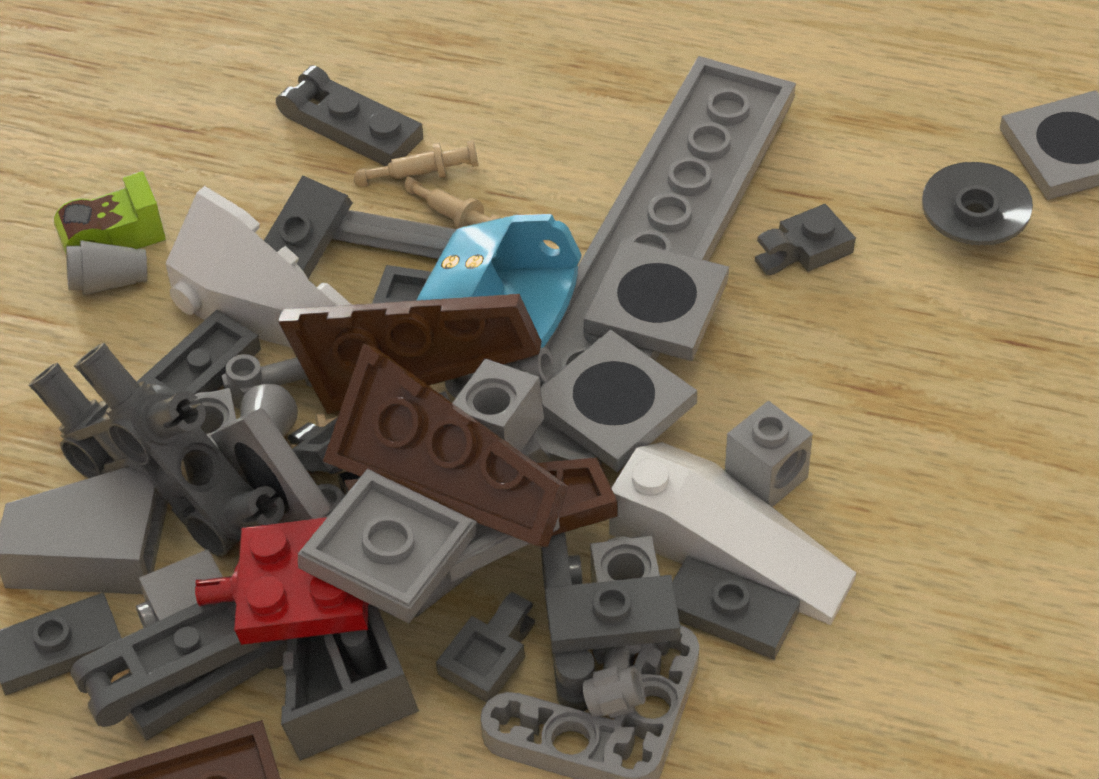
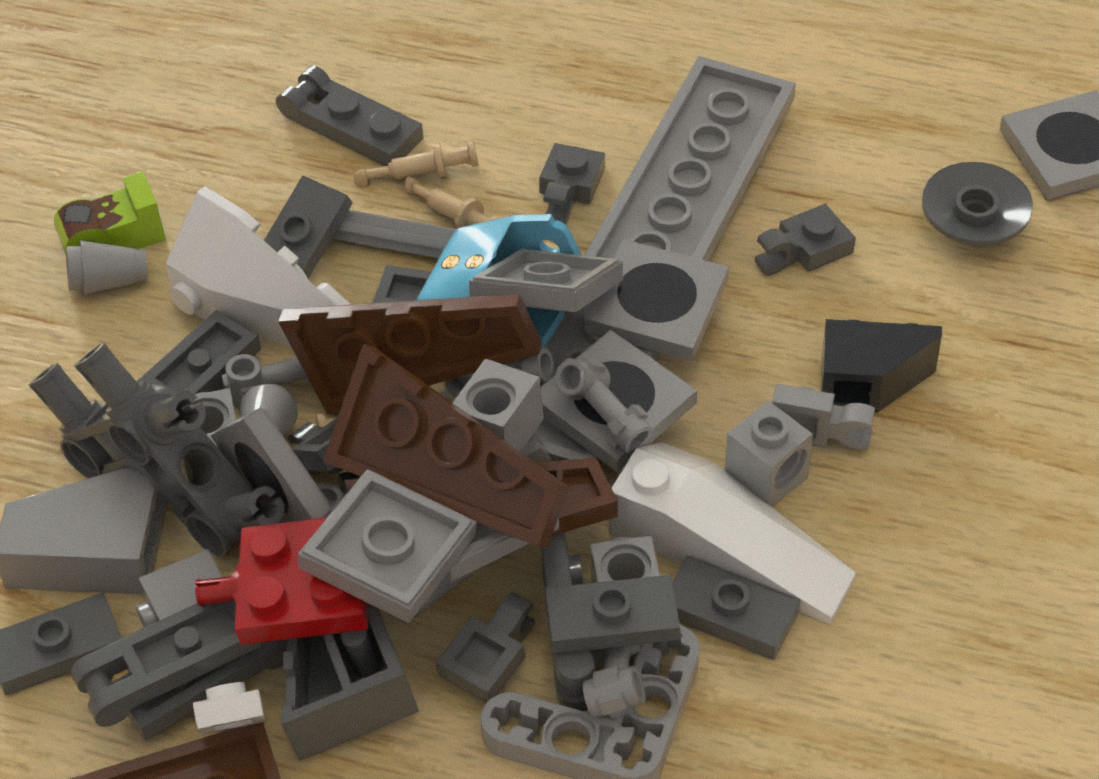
none -> white plate [193,682,266,735]
none -> light grey tile [469,249,623,312]
none -> dark grey plate [539,143,605,224]
none -> light grey bar [555,357,653,453]
none -> light grey plate [772,384,875,450]
none -> black slope [820,319,942,413]

